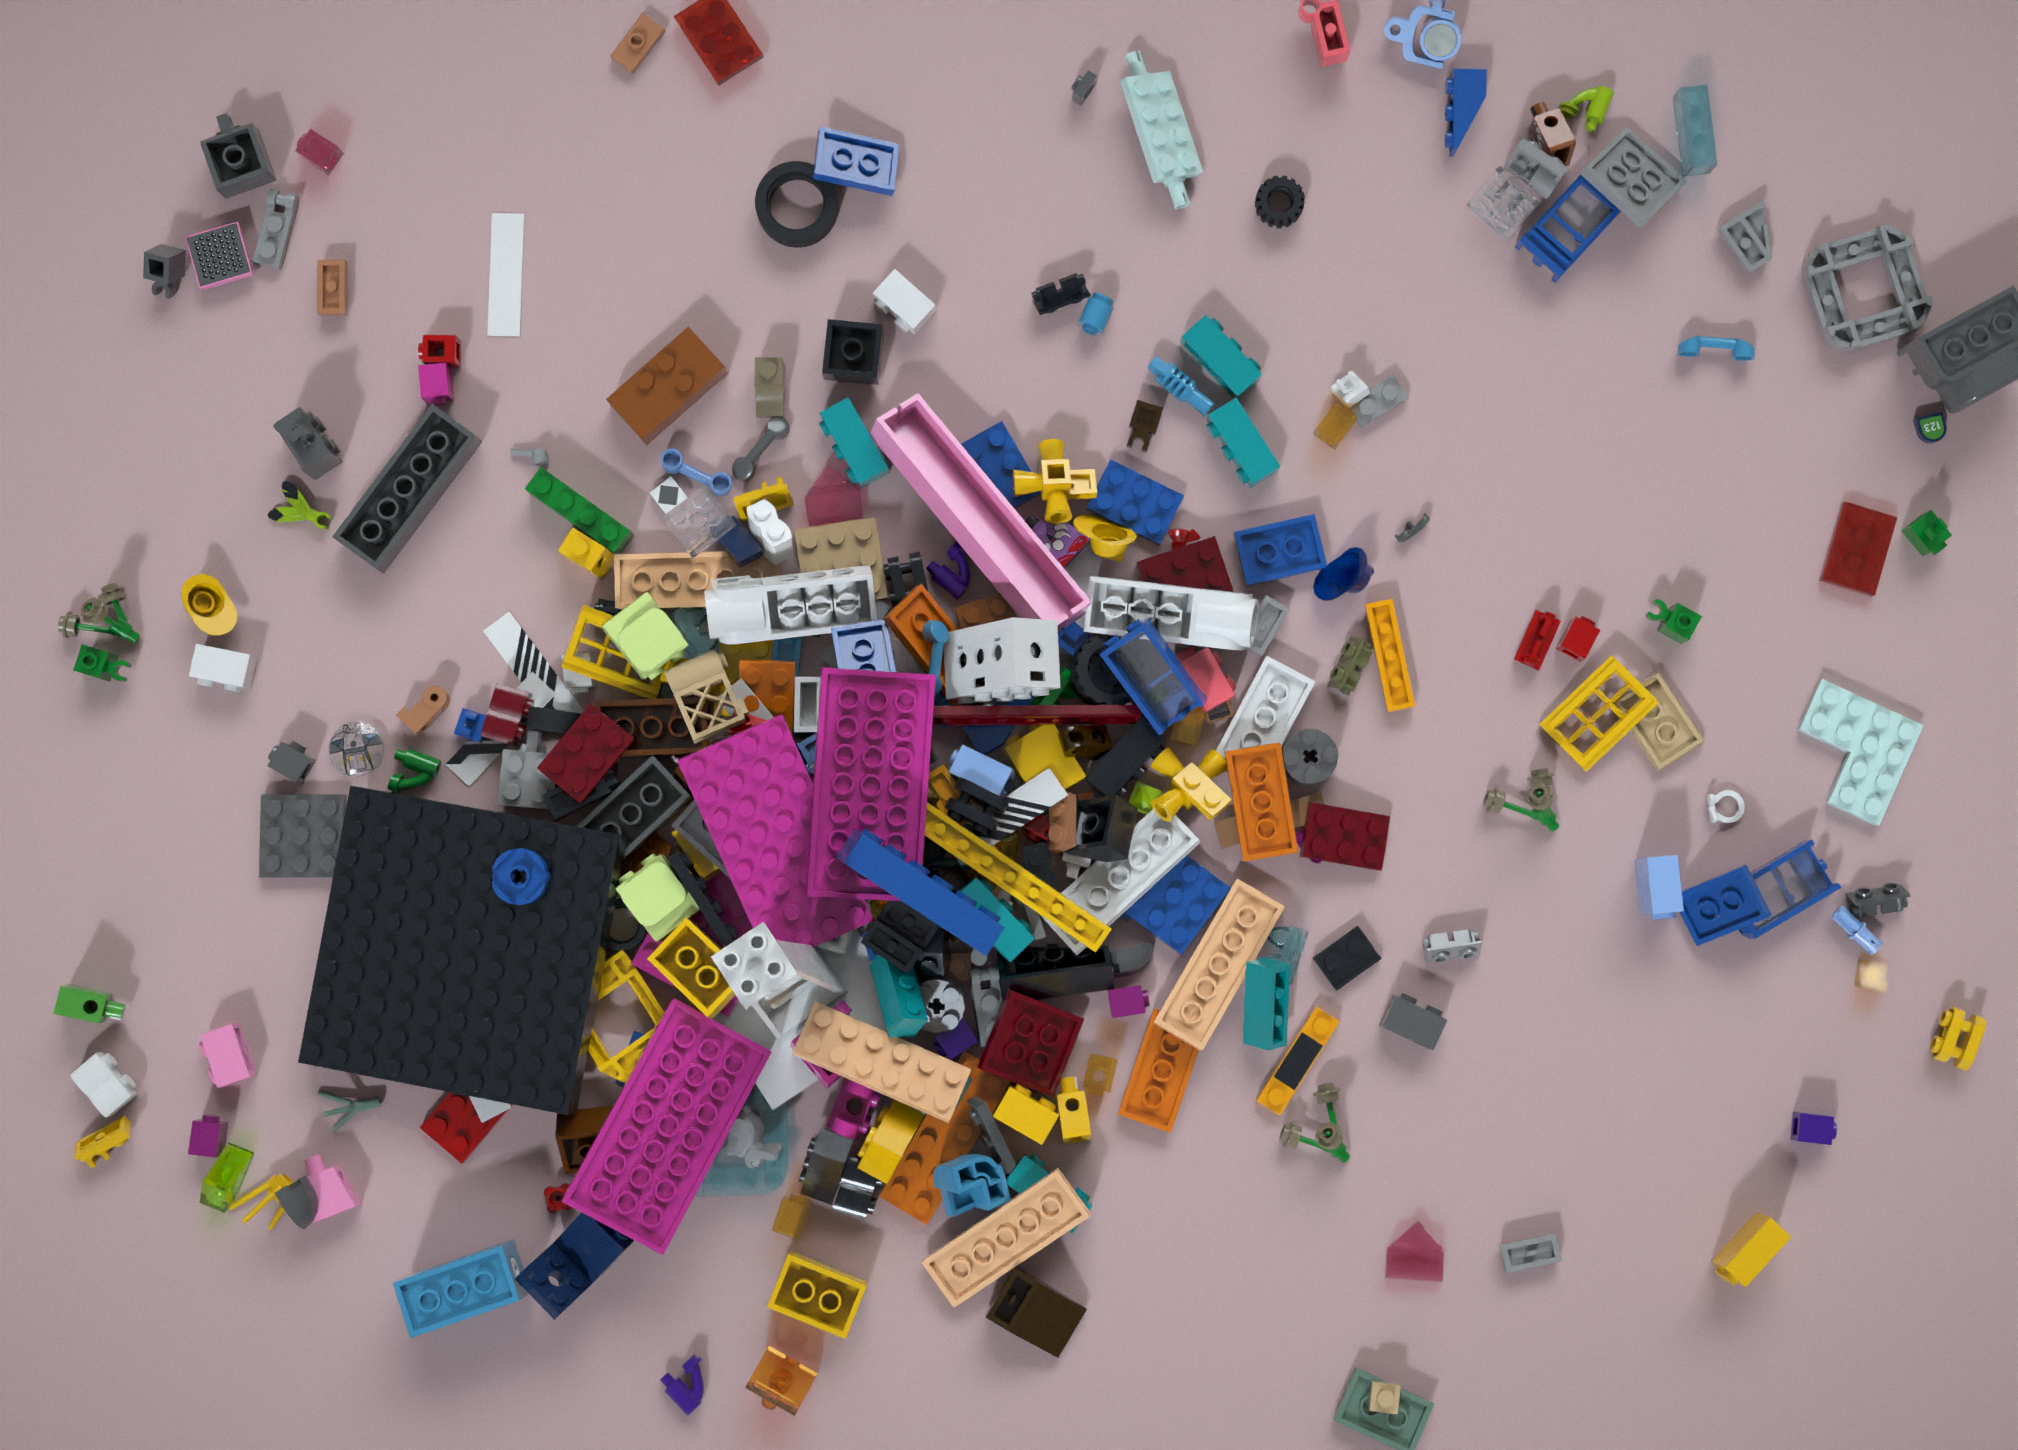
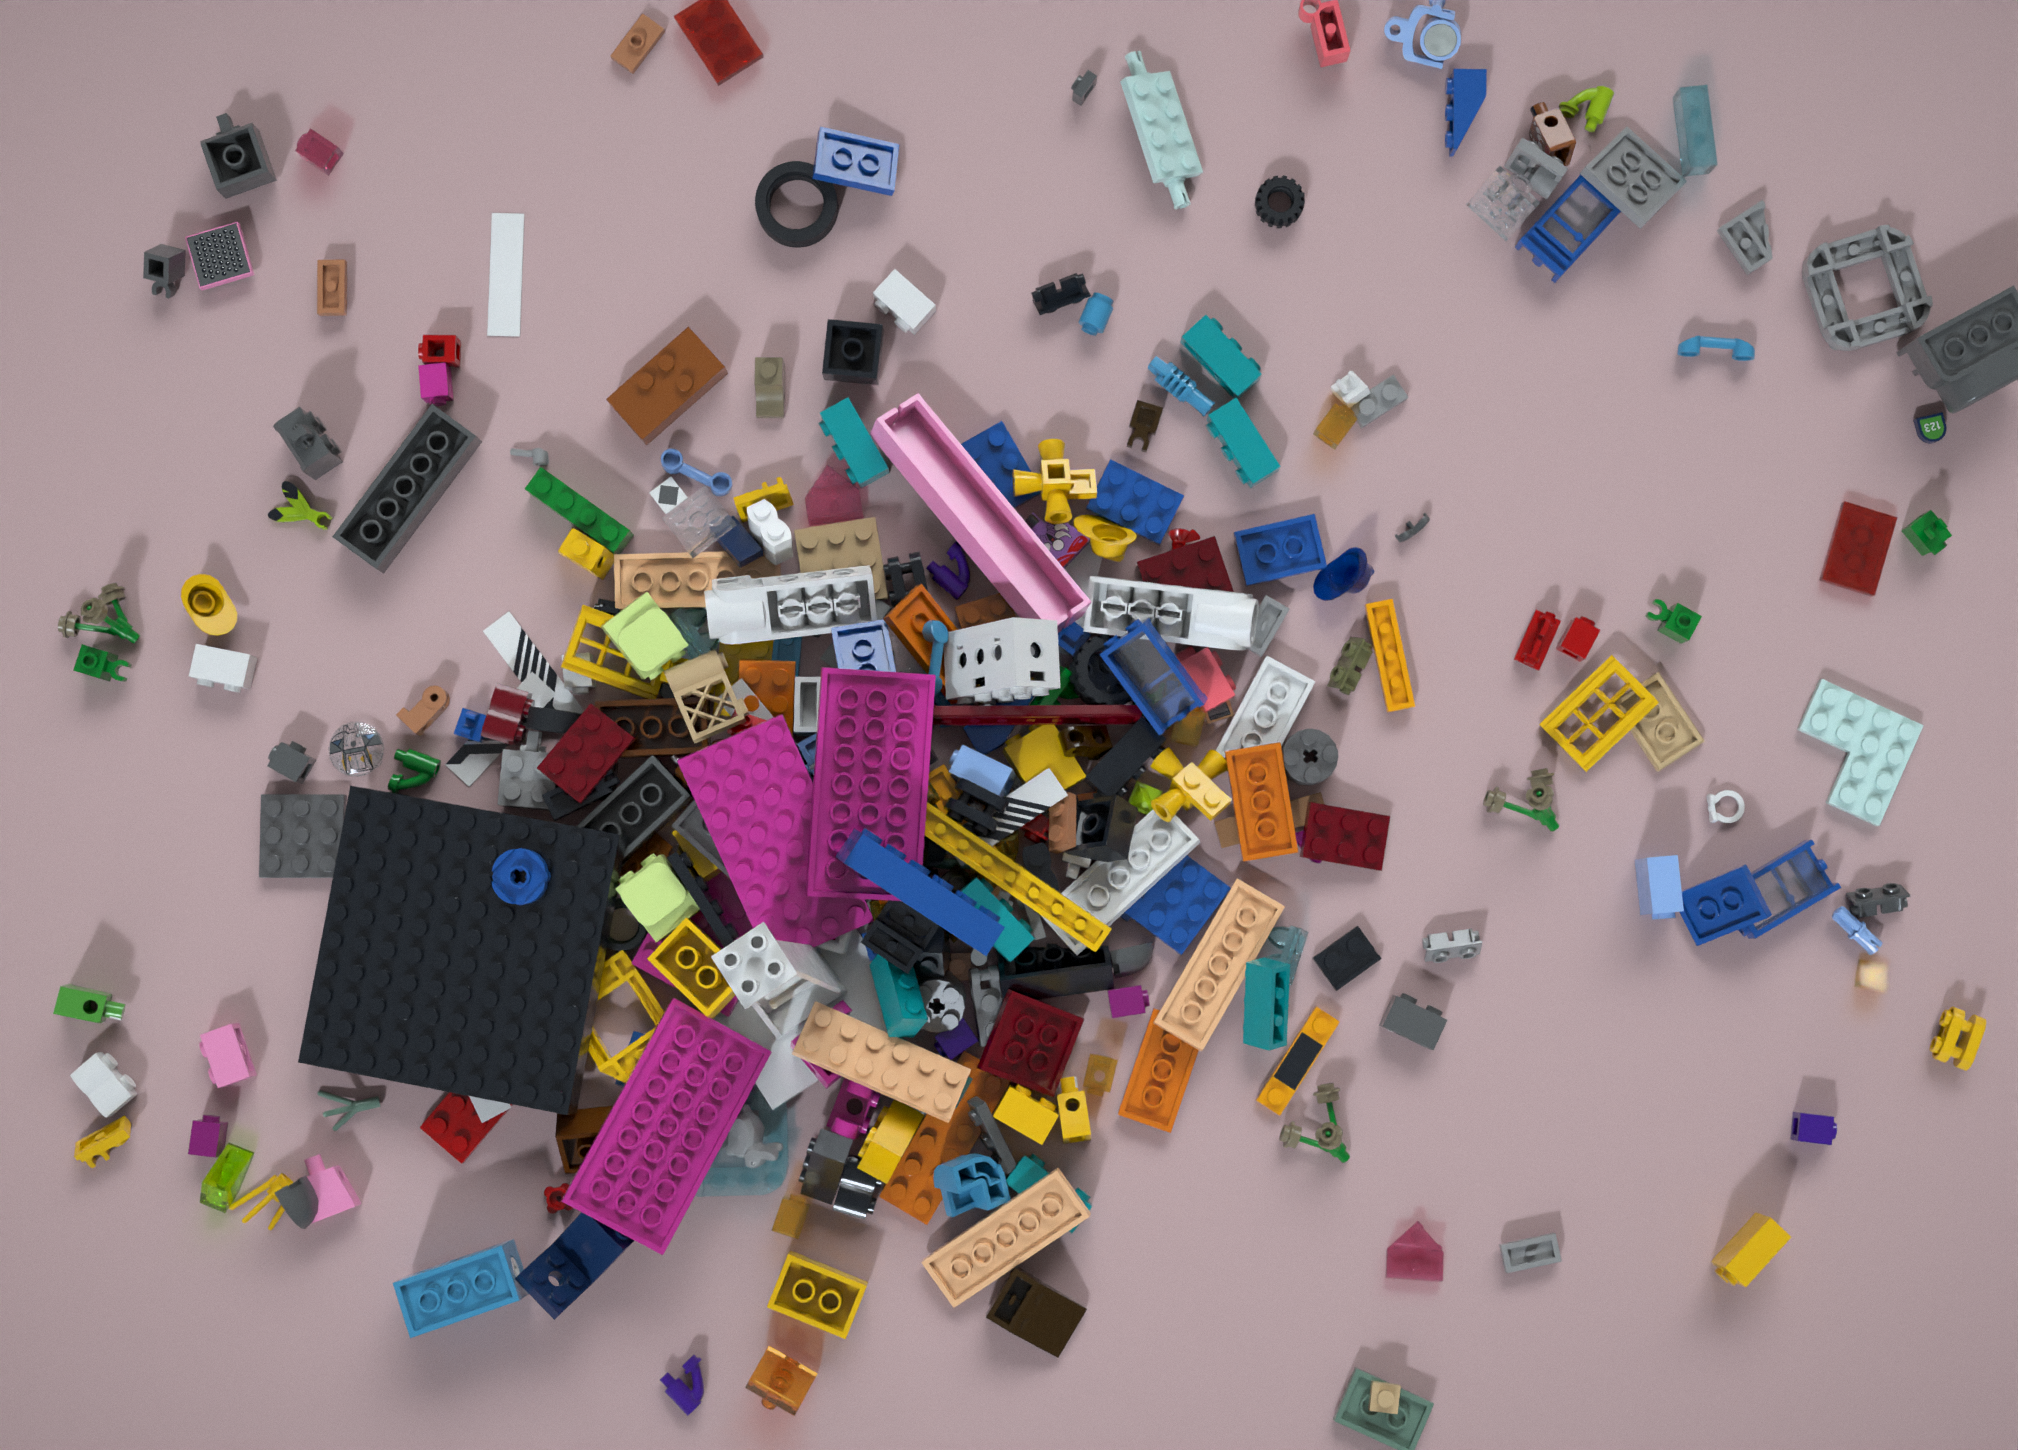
light grey plate [252,189,299,270] -> none
dark grey bar [732,416,790,481] -> none

